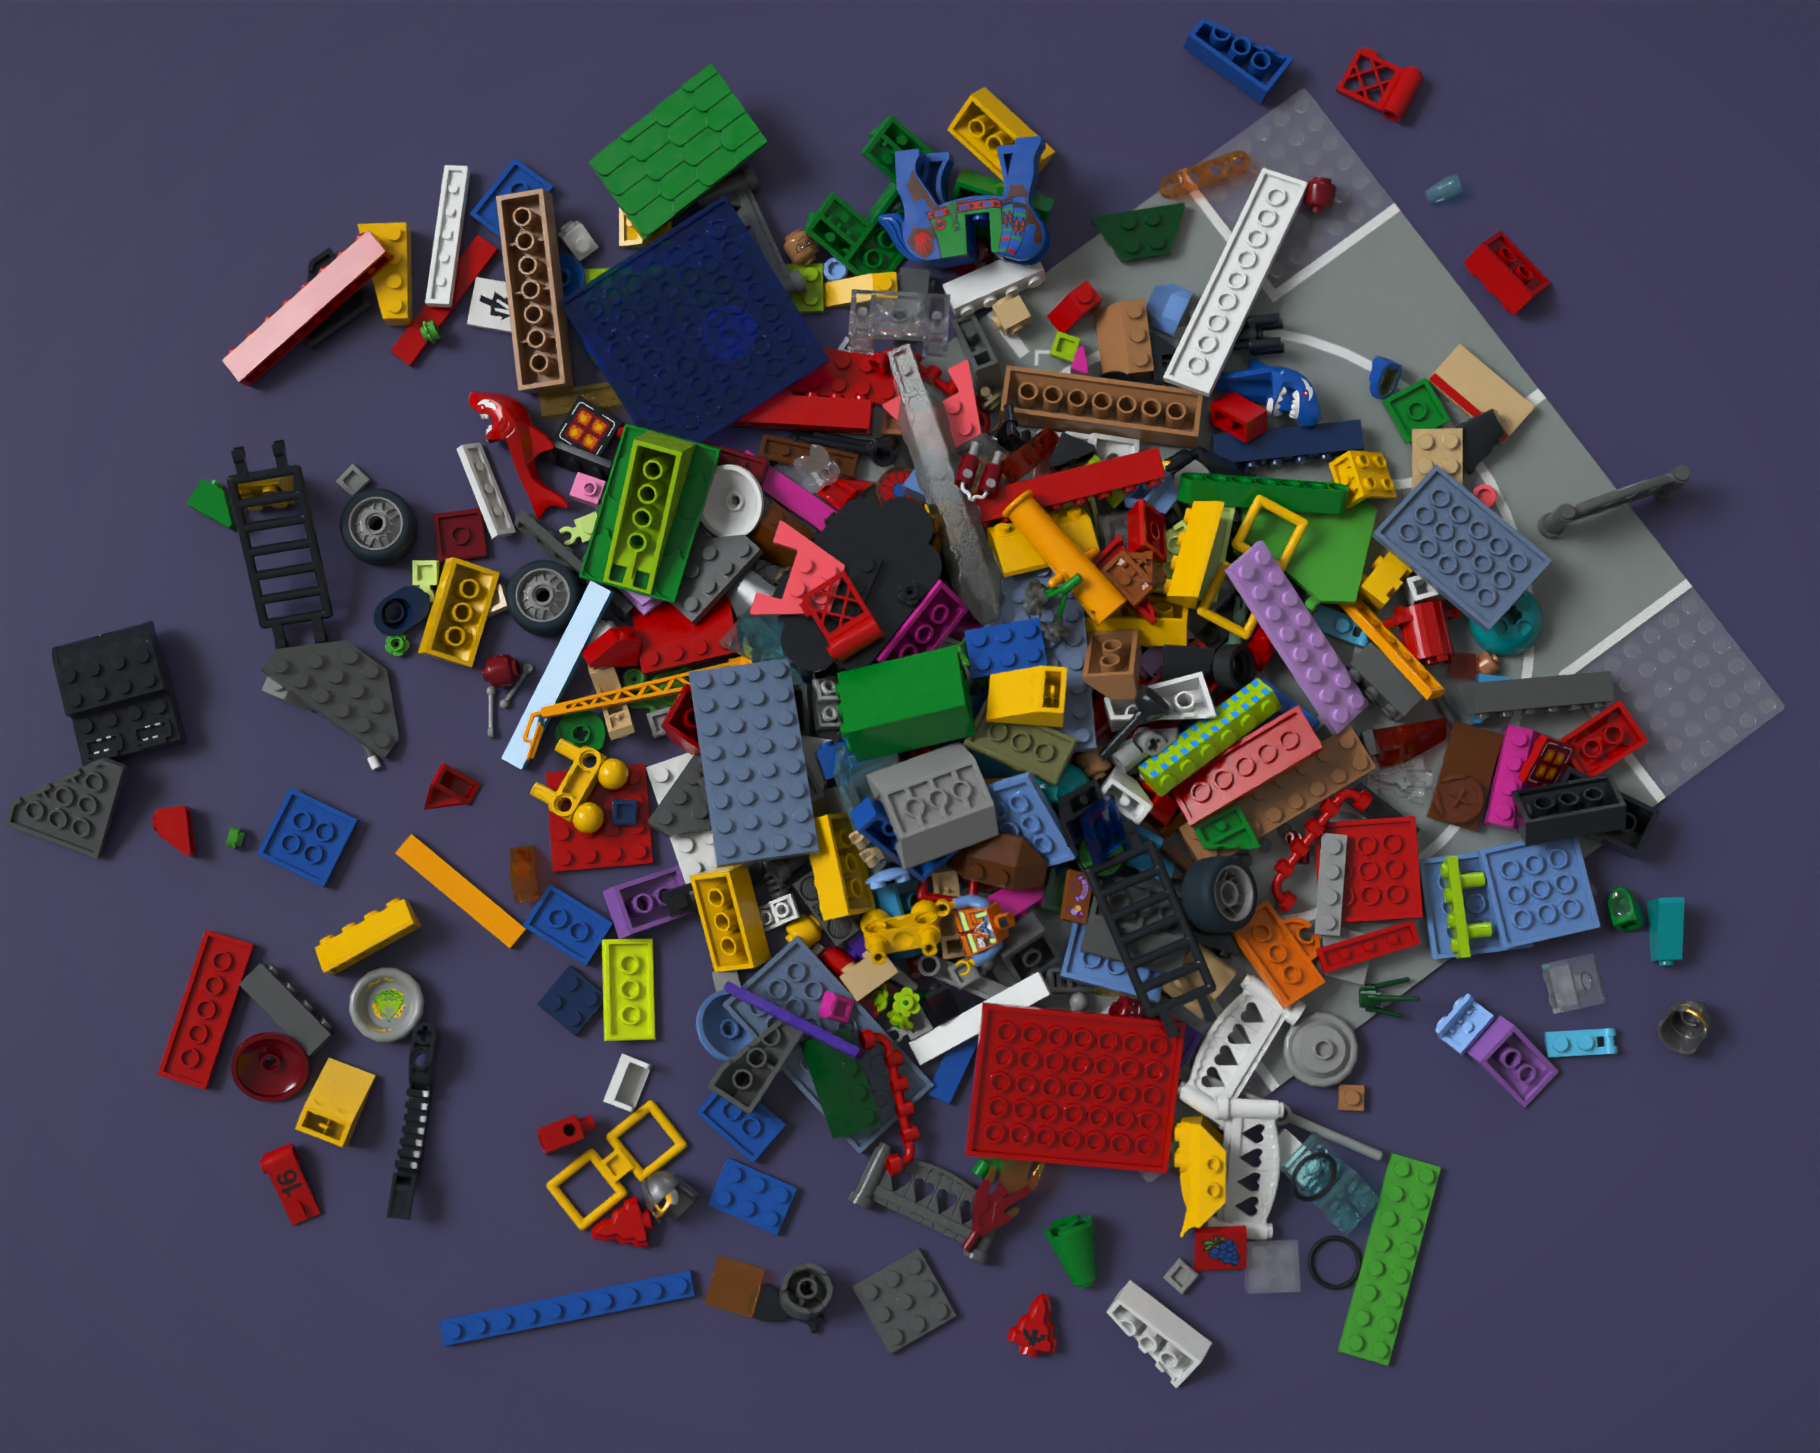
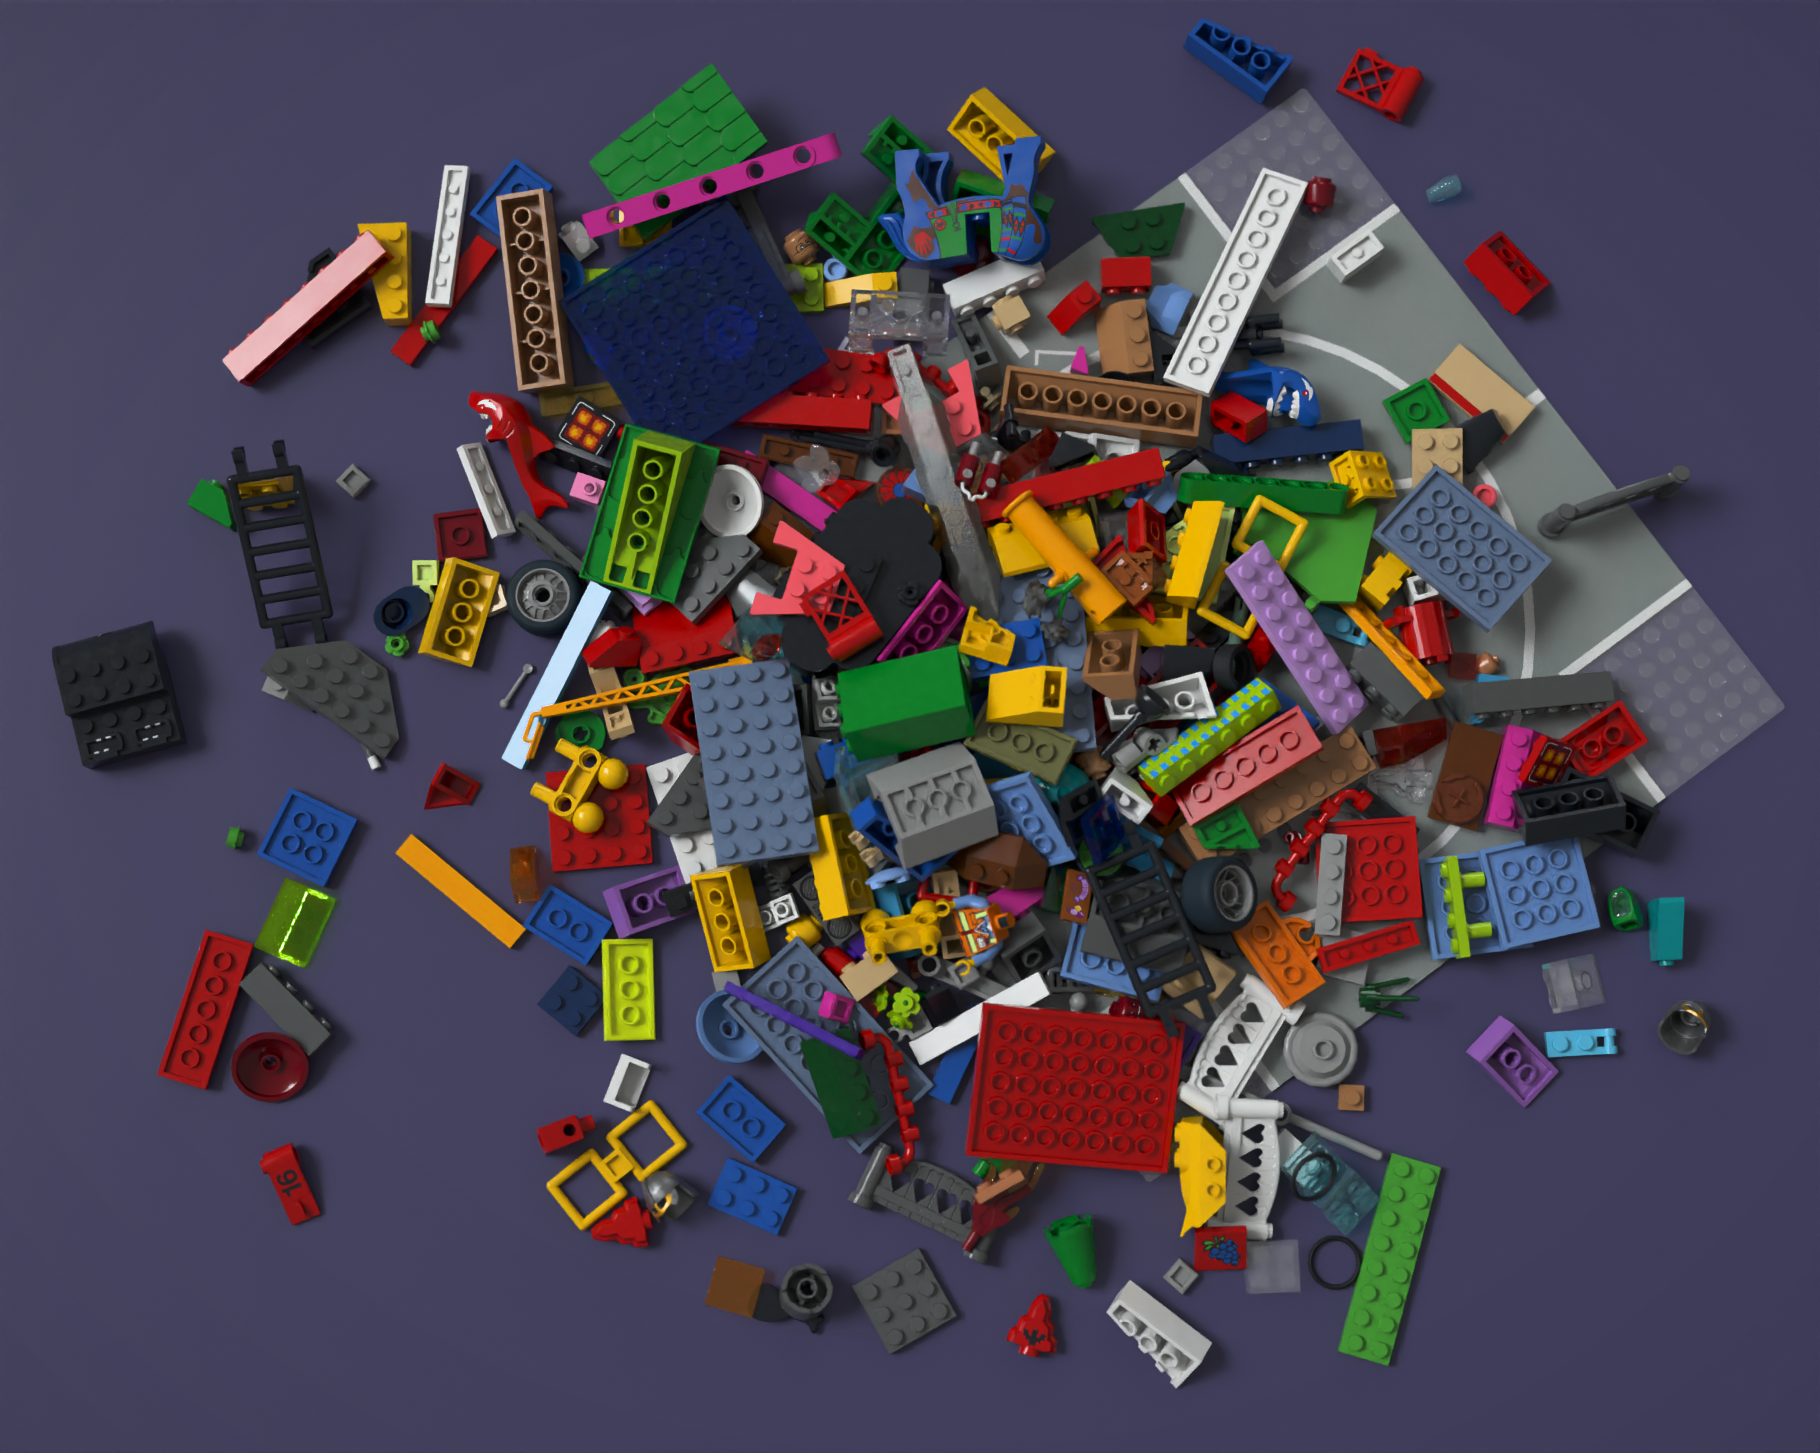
dark grey plate [4,757,127,859] -> none
red slope [152,805,196,858] -> none
yellow slope [295,1058,376,1147] -> none
yellow slope [315,897,422,975] -> none
wheel [340,488,418,566] -> none
light grey piece [349,967,424,1042] -> none
black piece [387,1022,439,1221] -> none
blue plate [439,1270,695,1346] -> none
white tile [467,277,512,334] -> none
dark red head [482,654,521,688] -> none
light grey hinge [486,686,496,738] -> none
yellowish green plate [559,511,597,547] -> none
dark blue tile [611,799,638,826] -> none
light grey tile [646,707,671,739] -> none
dark grey wedge [707,1020,804,1116] -> none
lime plate [1049,331,1081,364] -> none
clear orange beam [1159,150,1250,199] -> none
blue rock [1369,355,1402,399] -> none
light blue bracket [1435,993,1495,1056] -> none
teal piece [1469,590,1543,657] -> none
none -> clear neon green slope [254,877,337,968]
none -> dark pink beam [581,132,842,239]
none -> clear red piece [751,633,783,662]
none -> yellow slope [958,606,1016,666]
none -> nougat plate [973,1167,1025,1204]
none -> red brick [1100,257,1152,297]
none -> white panel [1327,229,1384,284]

